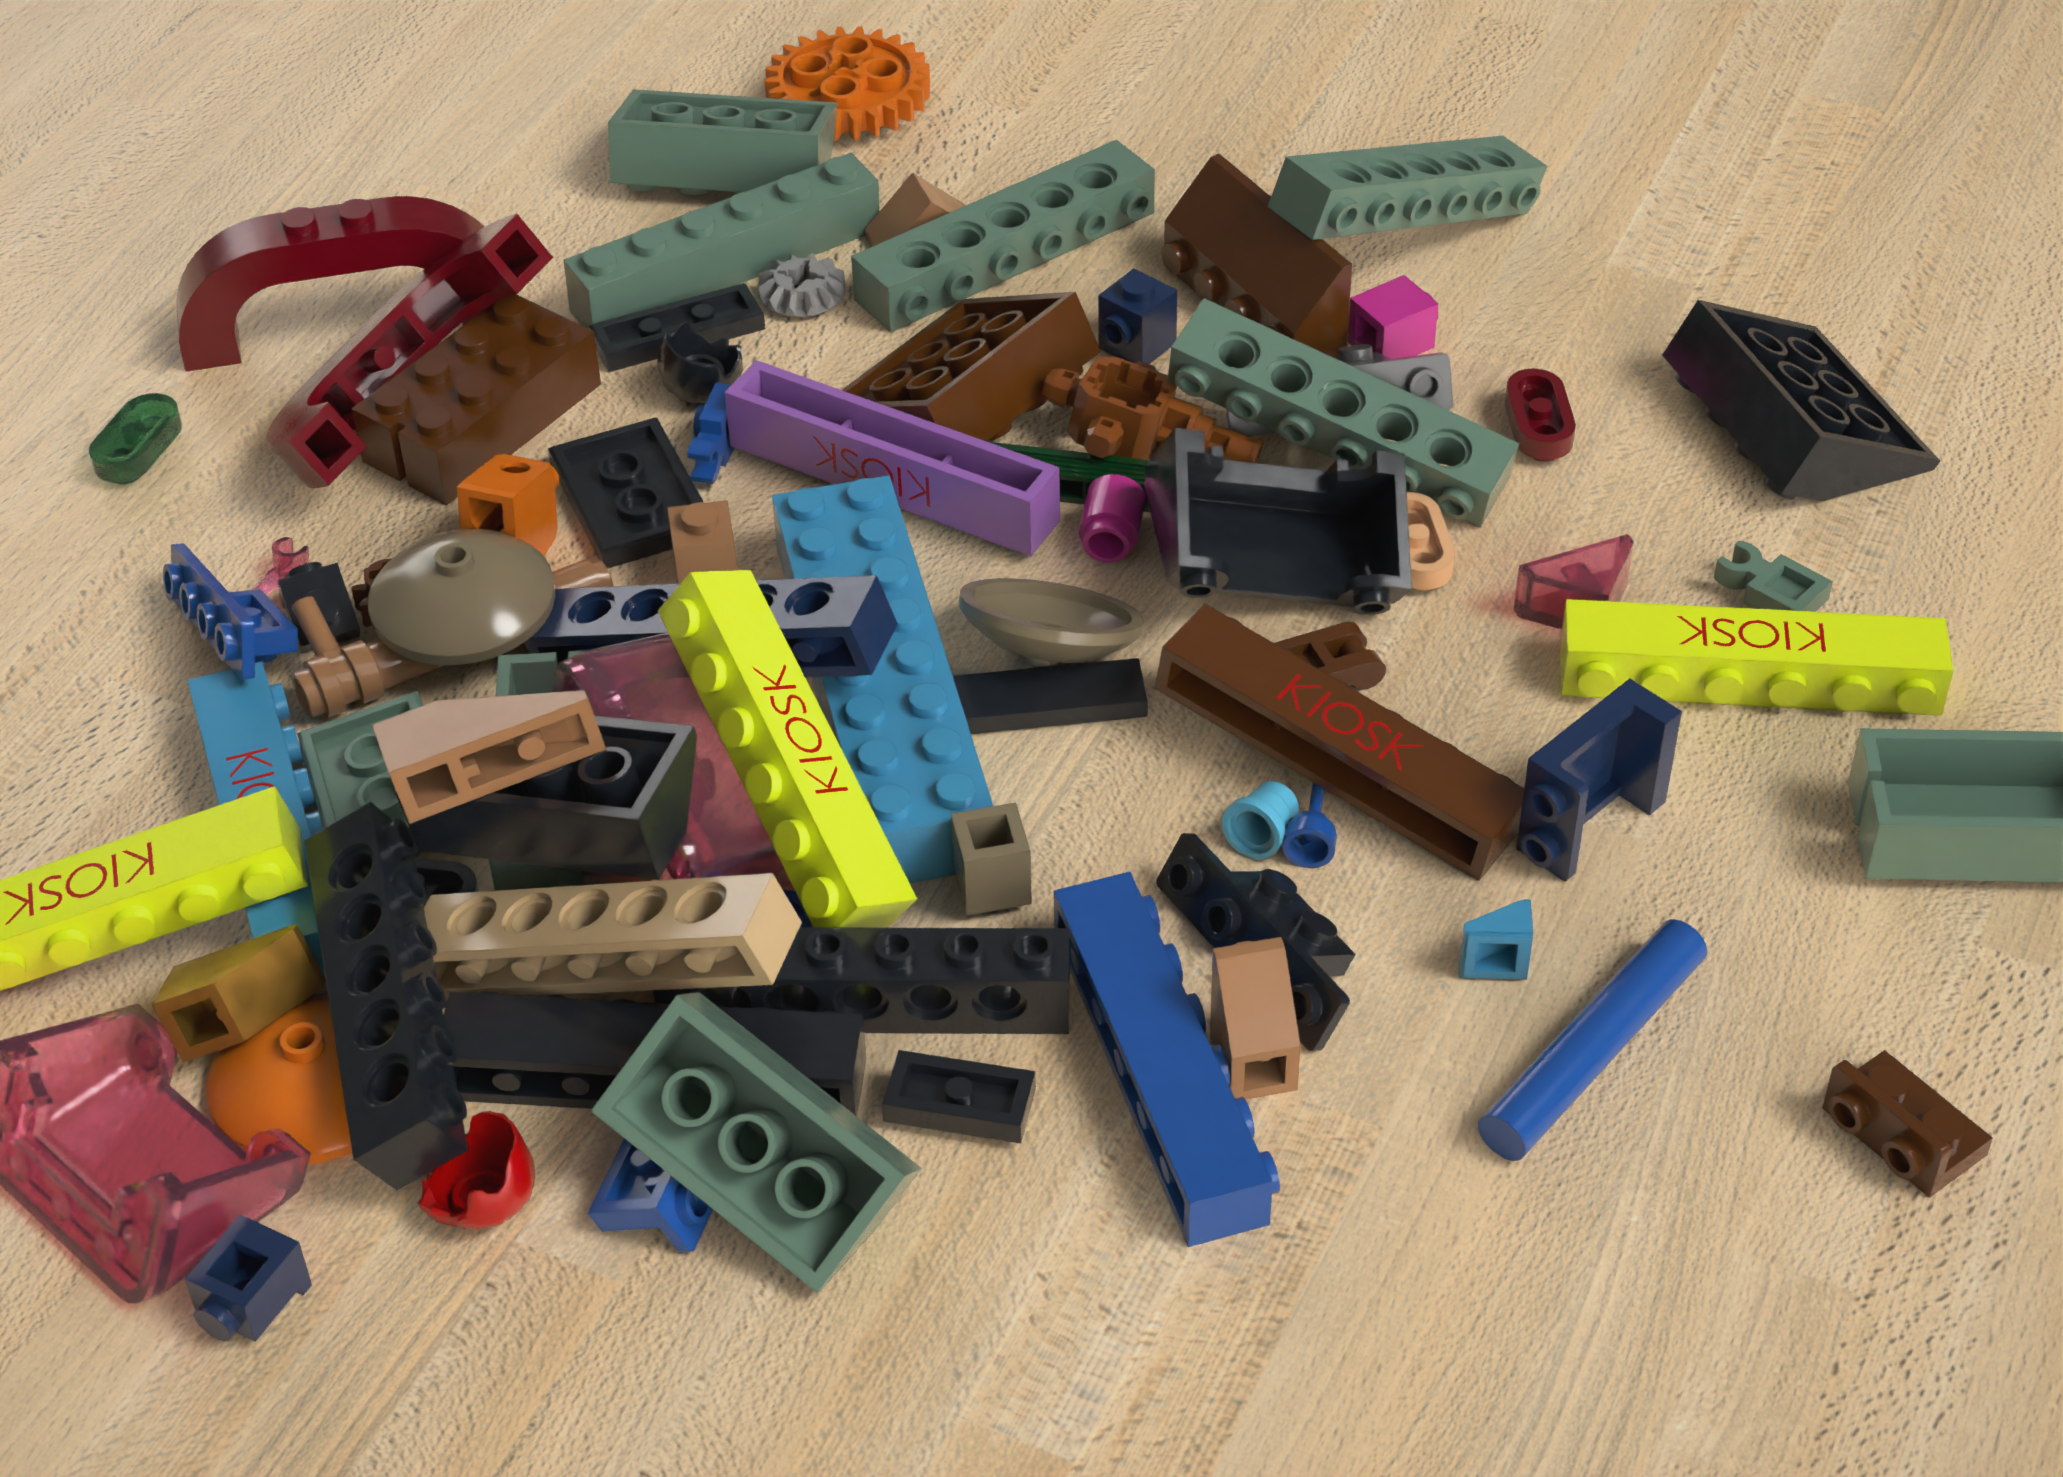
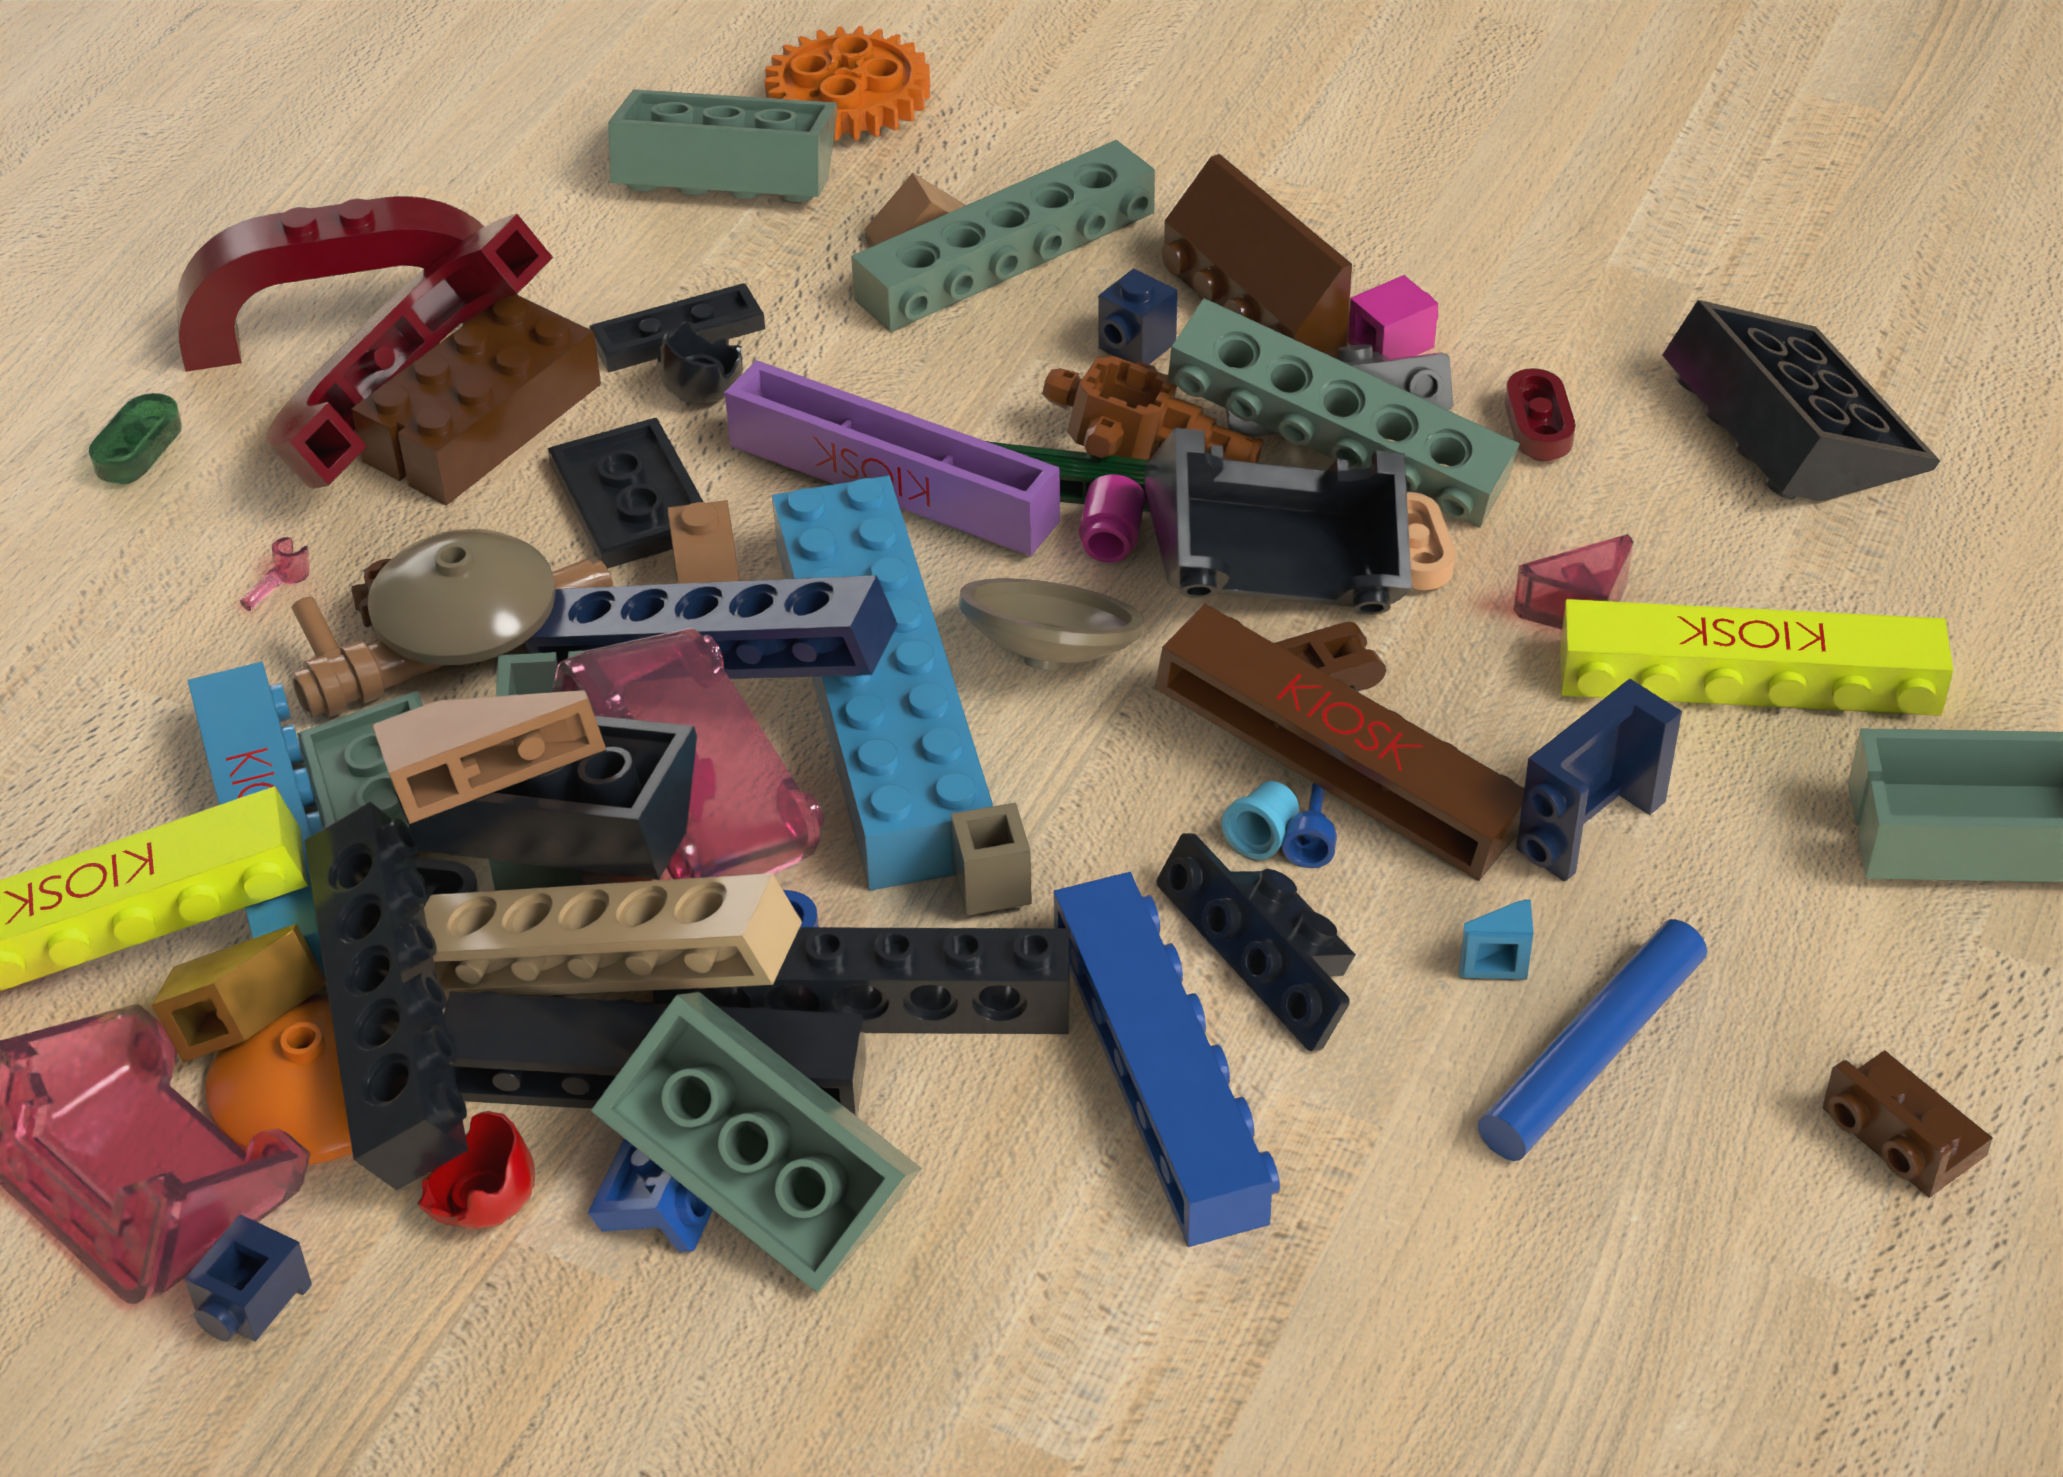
blue bracket [163,543,298,680] -> none
black bracket [278,562,360,654] -> none
orange torso [457,454,559,556] -> none
sand green brick [563,152,880,329] -> none
neon yellow brick [658,570,917,928] -> none
blue plate [687,383,734,485] -> none
light grey gear [758,253,846,317] -> none
reddish brown slope [842,292,1101,441] -> none
black plate [882,1050,1036,1144] -> none
black tile [954,658,1148,734] -> none
medium nougat slope [1210,937,1301,1100] -> none
sand green brick [1268,136,1548,240] -> none
sand green plate [1714,541,1833,612] -> none

